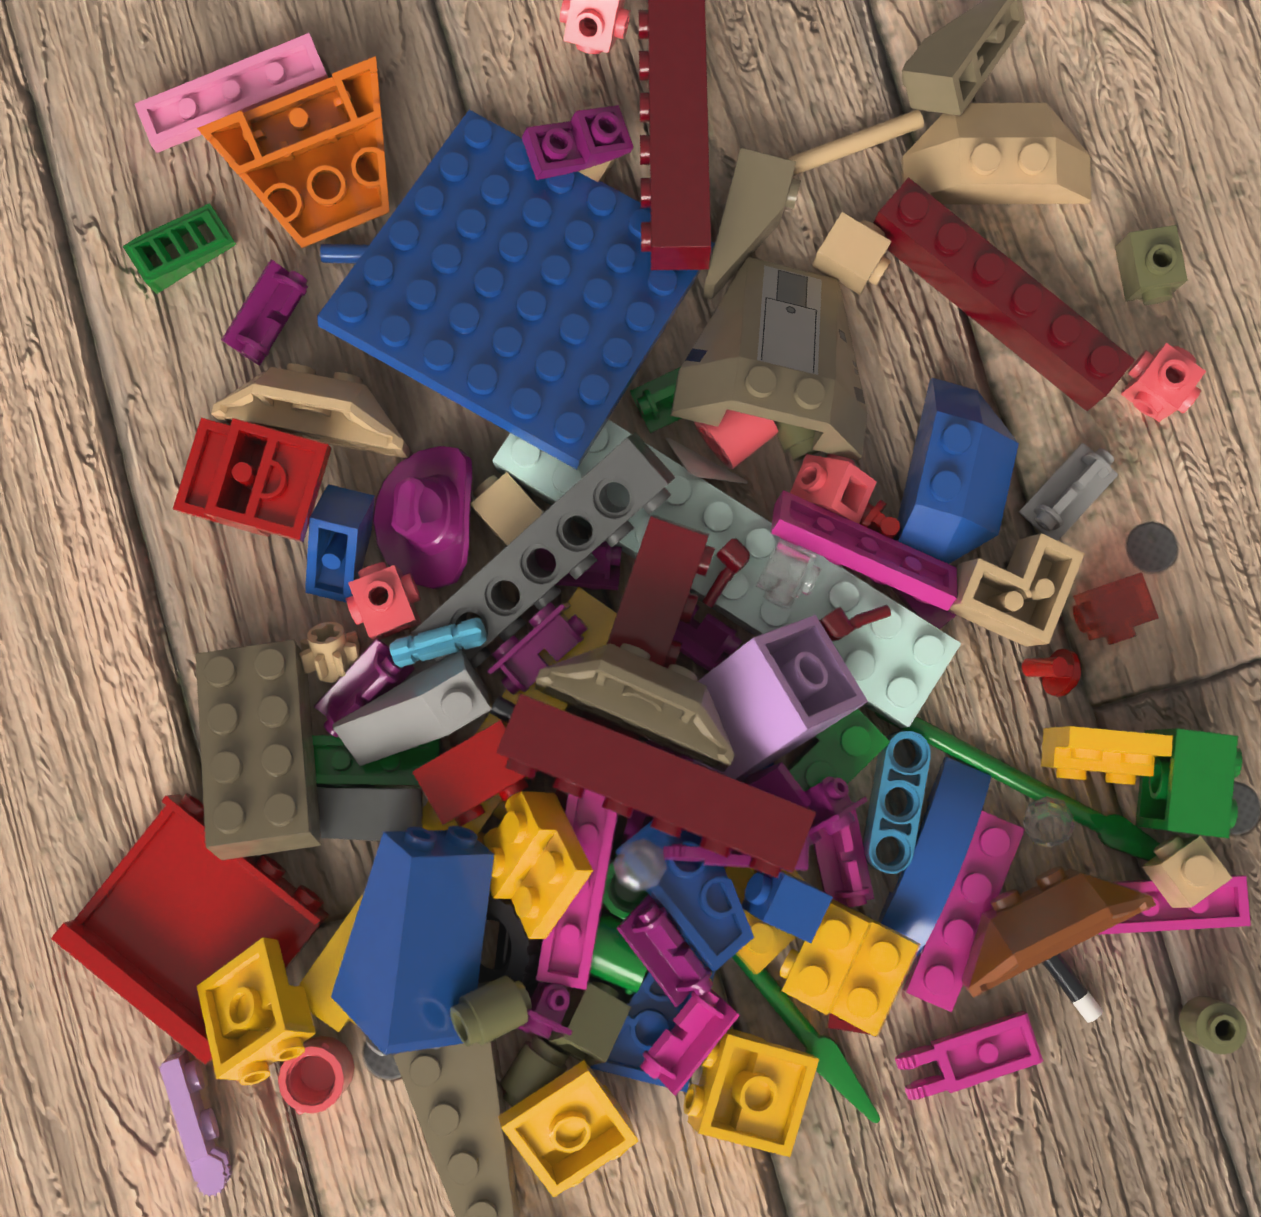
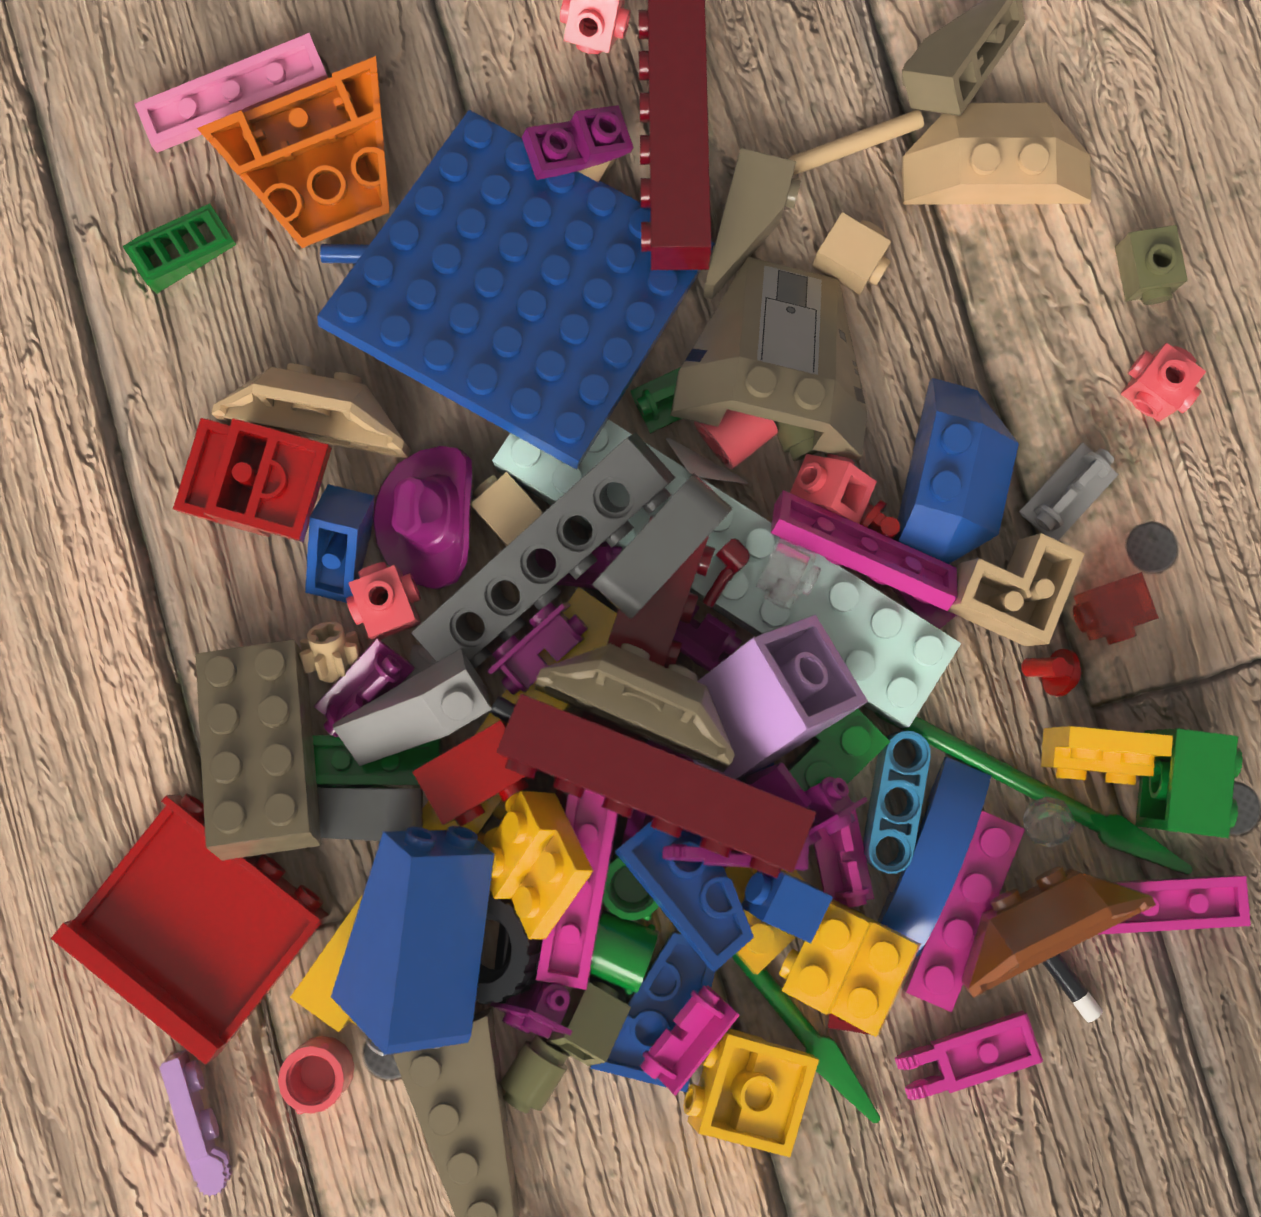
yellow plate [196,937,316,1085] -> none
magenta hinge [221,259,308,366] -> none
medium azure axle [390,618,487,667] -> none
olive brick [450,975,532,1047] -> none
yellow plate [498,1060,639,1197] -> none
clear tile [613,839,667,892] -> none
magenta hinge [617,894,713,1007] -> none
dark red hand [819,605,891,642] -> none
dark red brick [873,177,1135,411] -> none
tan brick [1141,834,1232,908] -> none
olive brick [1180,996,1247,1054] -> none
none -> dark grey beam [592,474,733,620]

